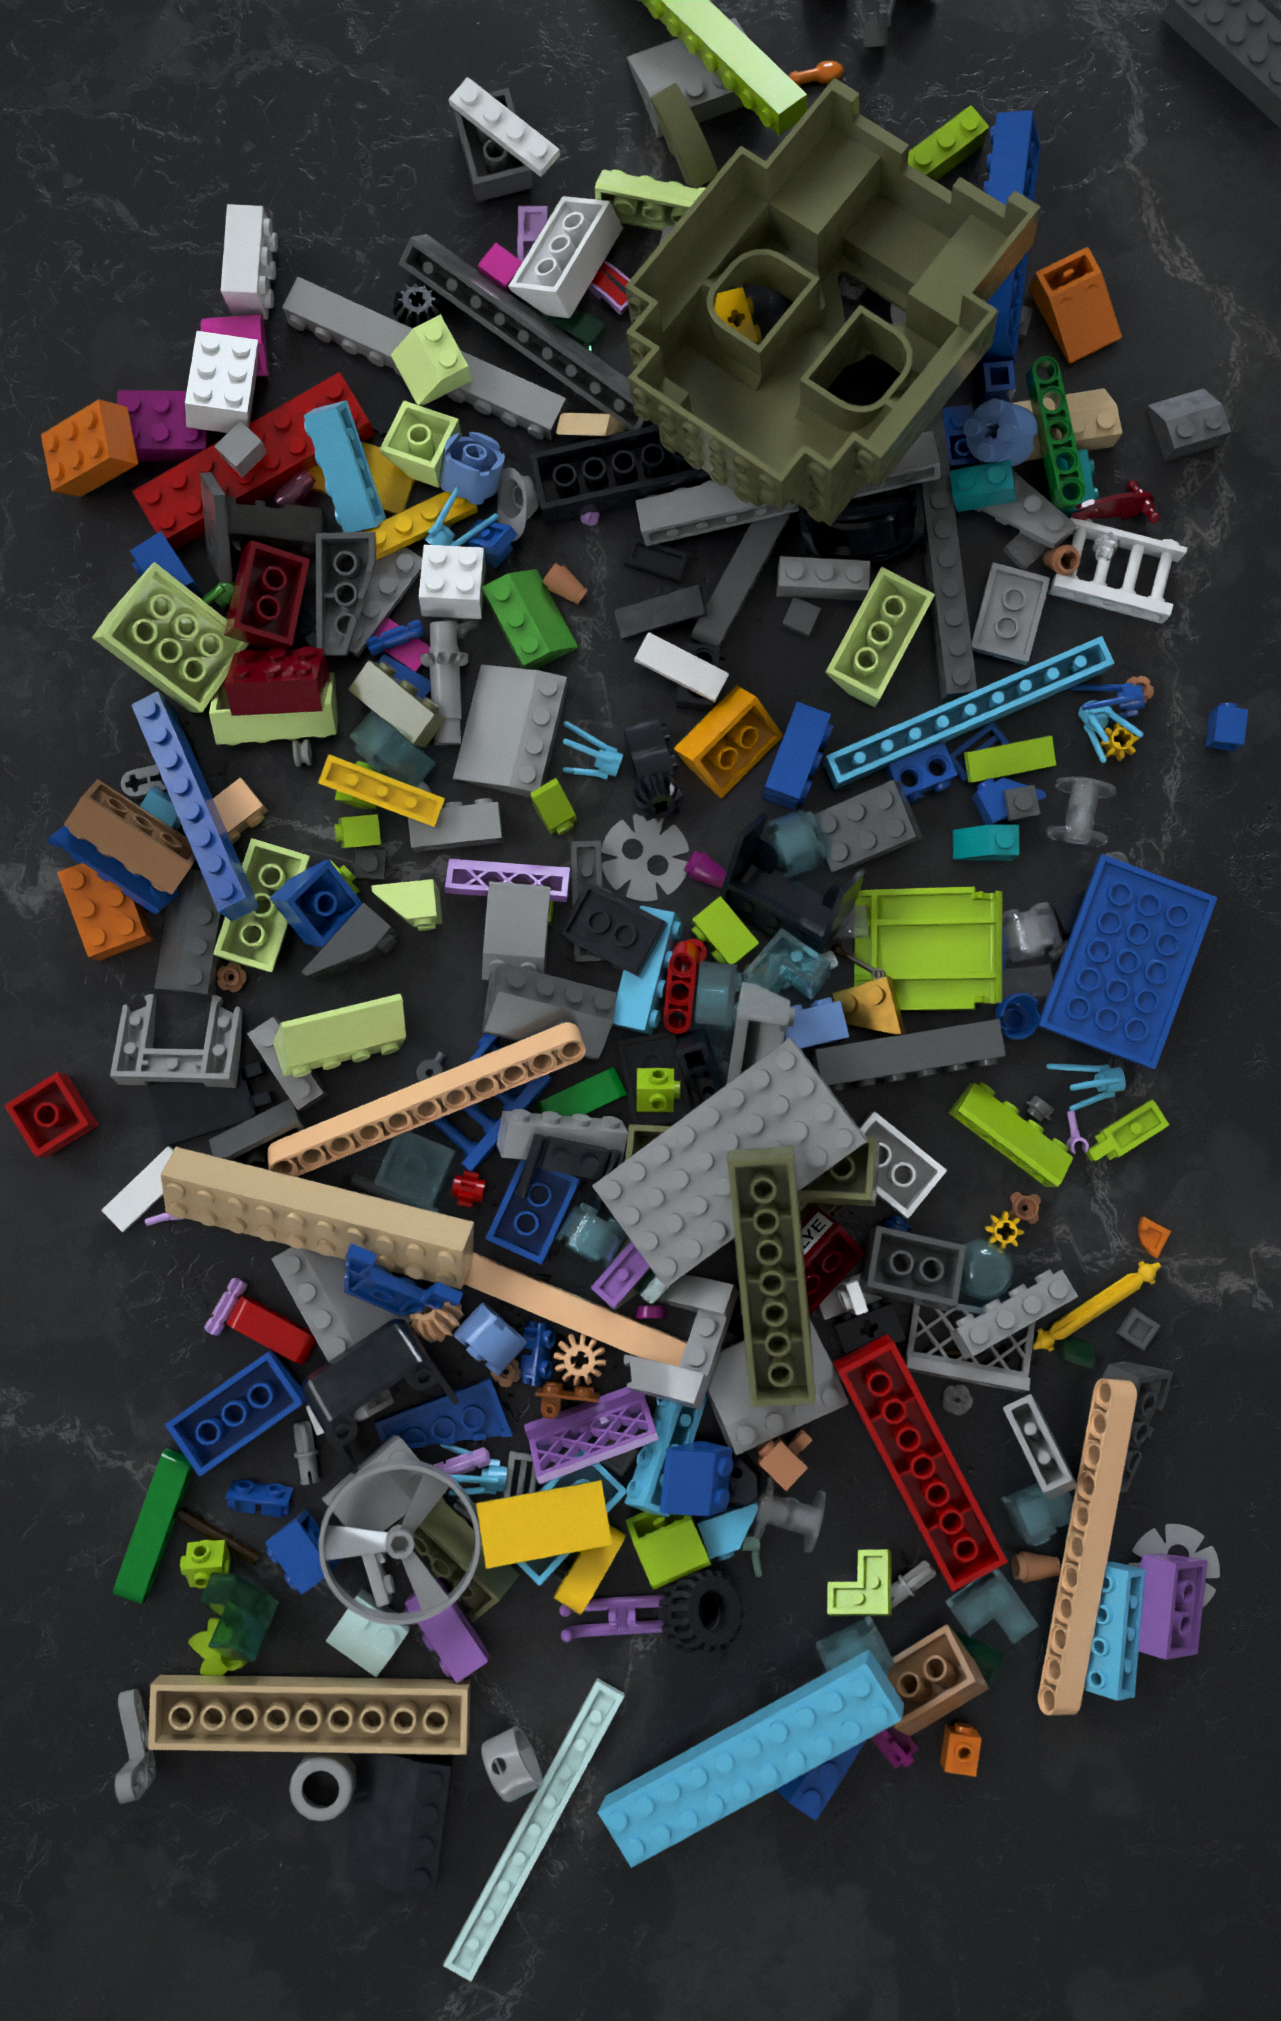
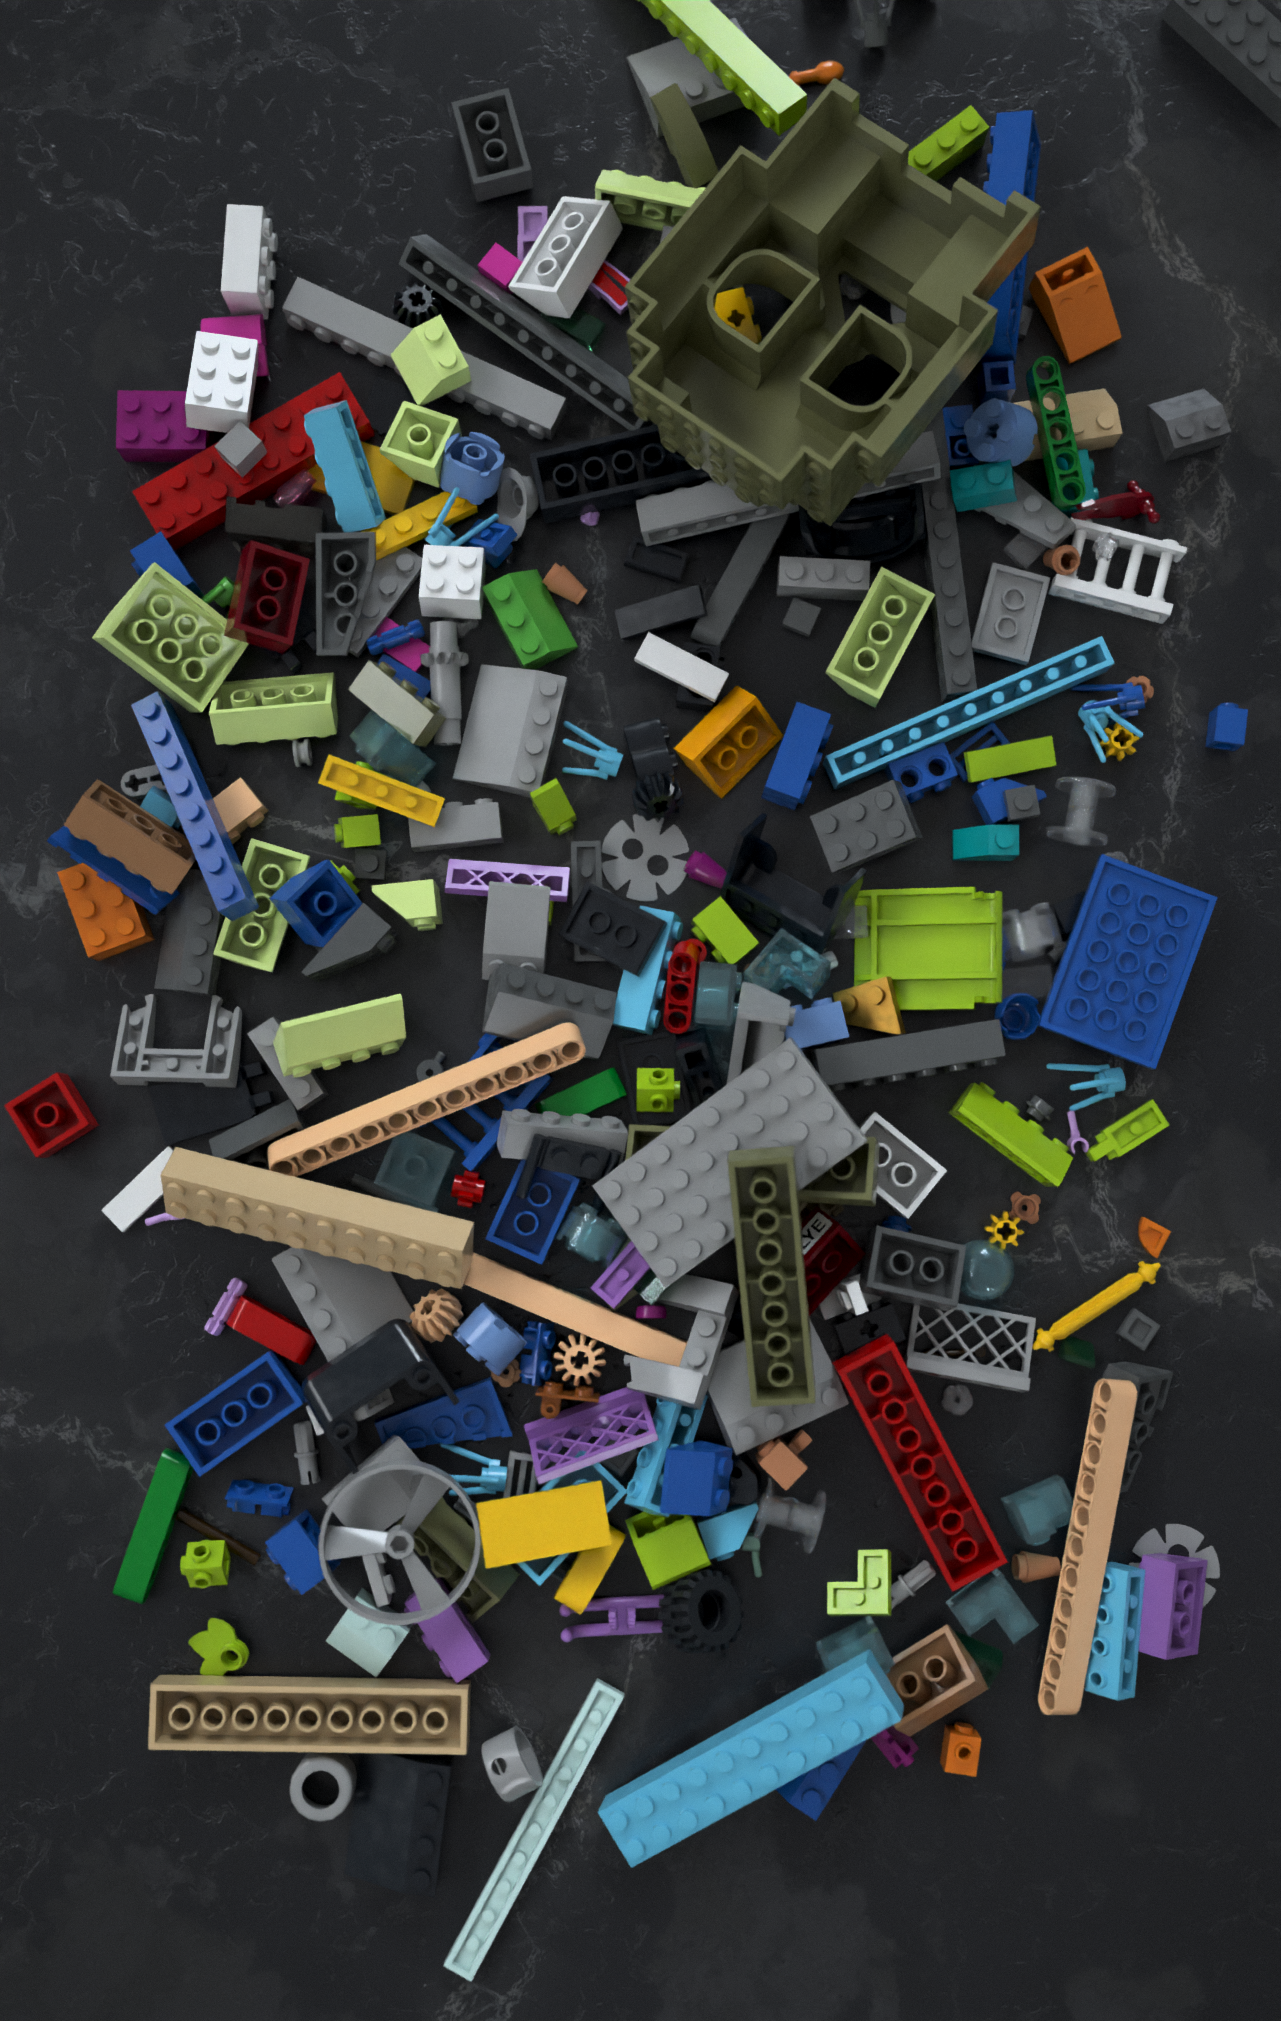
orange brick [41,399,138,497] -> none
light grey beam [115,1688,156,1804] -> none
clear green brick [199,1573,279,1662] -> none
dark grey tile [200,472,232,583] -> none
nougat plate [217,962,247,992] -> none
dark red brick [224,646,330,716] -> none
blue wing [344,1243,463,1316] -> none
lavender axle [433,1447,491,1475] -> none
white plate [449,77,560,177] -> none
tan slope [556,413,625,436] -> none
clear light blue brick [765,809,828,879] -> none
dark brown hinge [831,943,886,980] -> none
light grey brick [950,1269,1078,1360] -> none
light grey brick [1003,1394,1078,1500] -> none

